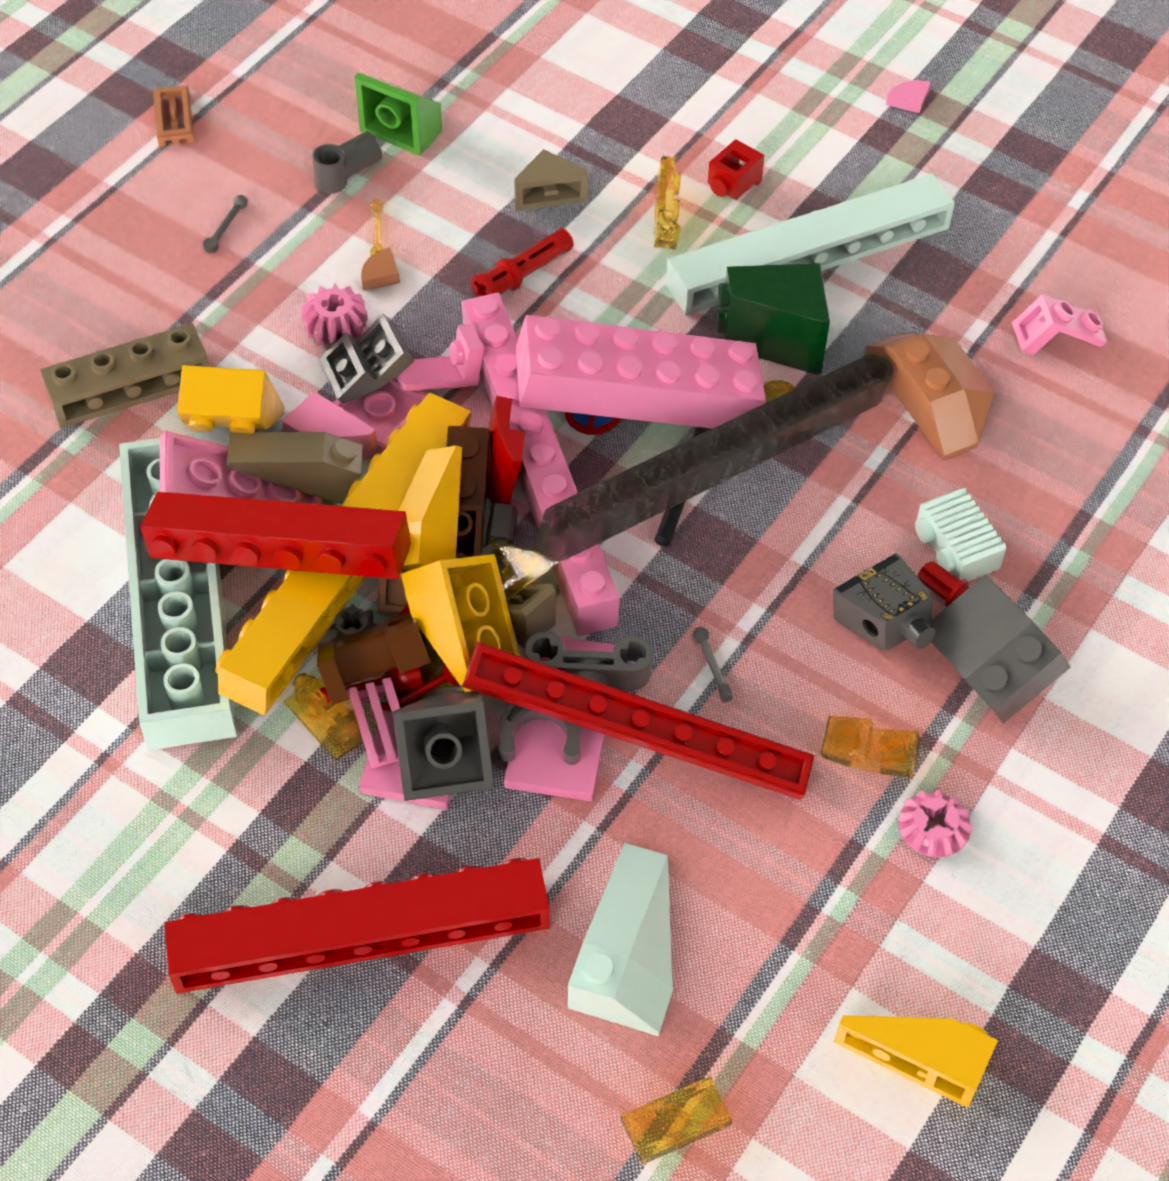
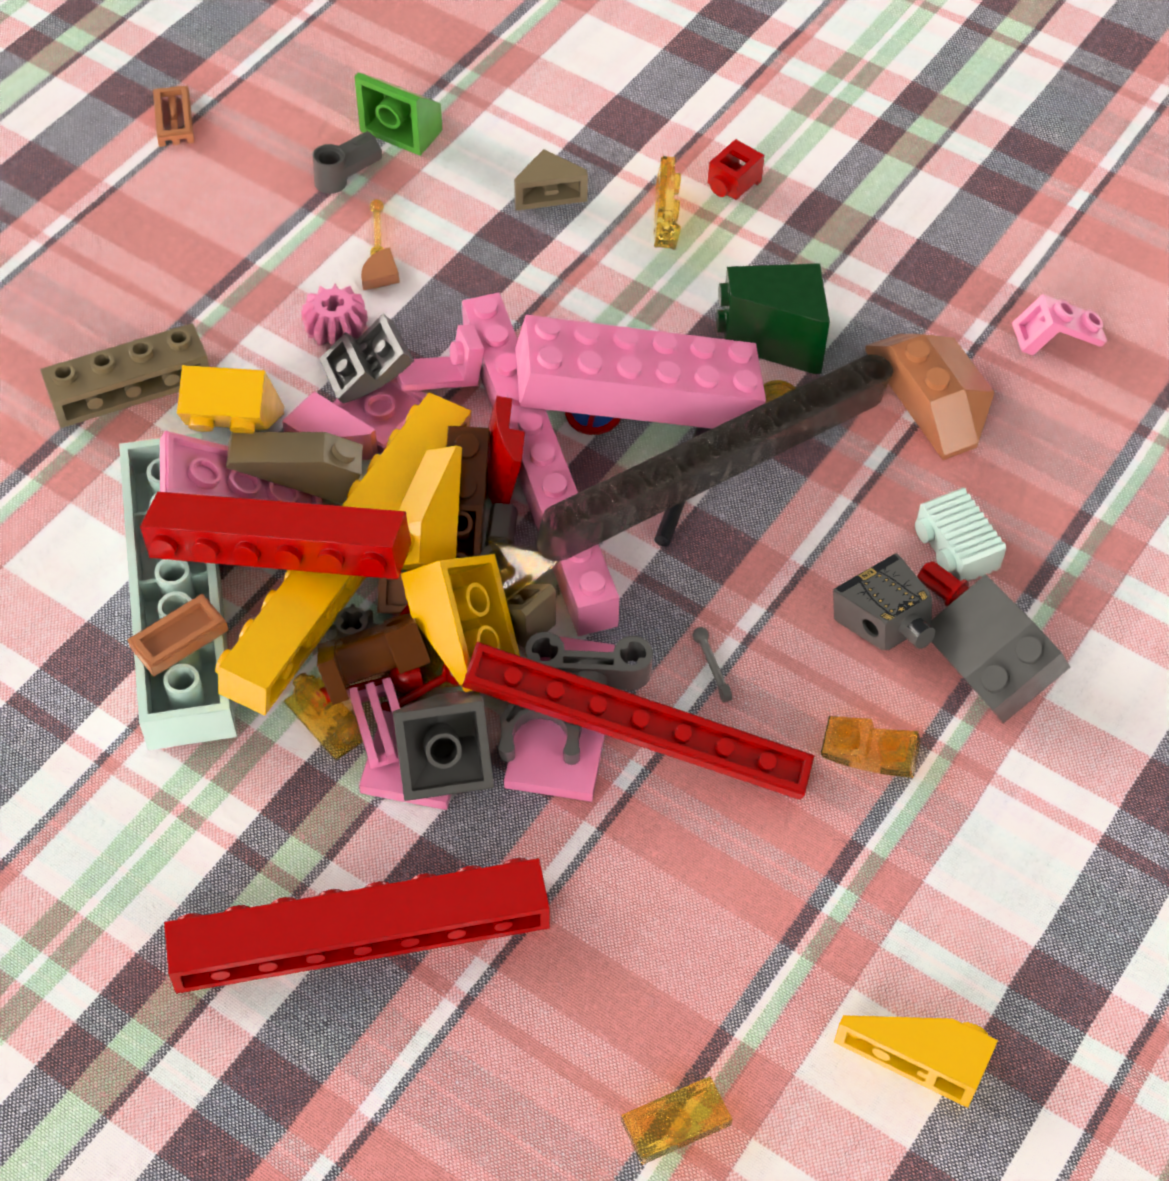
dark grey hinge [203,195,248,254] -> none
red pin [471,228,574,297] -> none
light aqua wedge [568,842,673,1036] -> none
light aqua brick [666,173,955,316] -> none
bright pink tile [886,80,931,114] -> none
bright pink gear [898,789,973,857] -> none
none -> nougat tile [127,594,229,677]

